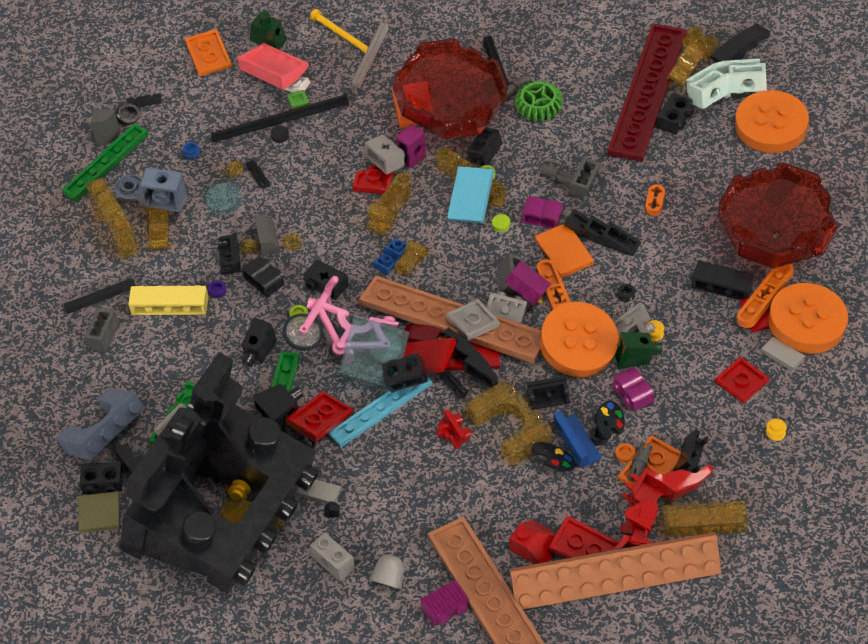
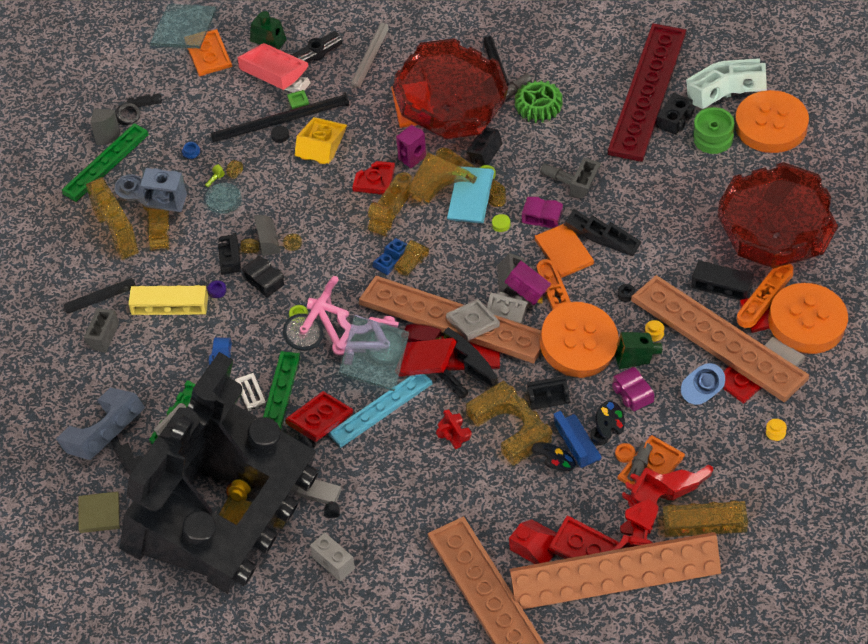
black brick [80,462,124,495] -> none
black torso [241,317,278,367] -> none
black axle [246,160,270,189] -> none
black torso [252,384,303,428] -> none
black brick [304,259,349,300] -> none
yellow bar [310,9,368,53] -> none
light grey brick [365,134,405,175] -> none
light grey hair [369,554,404,589] -> none
black brick [381,354,428,393] -> none
magenta brick [420,580,470,626] -> none
light grey plate [614,302,656,336] -> none
orange beam [645,184,665,216] -> none
clear yellow piece [667,27,718,88] -> none
black hinge [676,429,708,473] -> none
black slope [710,23,771,63] -> none
none -> clear light blue piece [150,4,217,49]
none -> lime hand [205,164,225,187]
none -> blue leg [209,337,232,365]
none -> white tile [235,373,266,411]
none -> black piece [291,31,342,63]
none -> yellow slope [295,117,347,164]
none -> clear yellow arch [407,152,477,203]
none -> nougat plate [631,275,809,403]
none -> medium blue piece [681,363,725,405]
none -> bright green wheel [693,107,734,154]

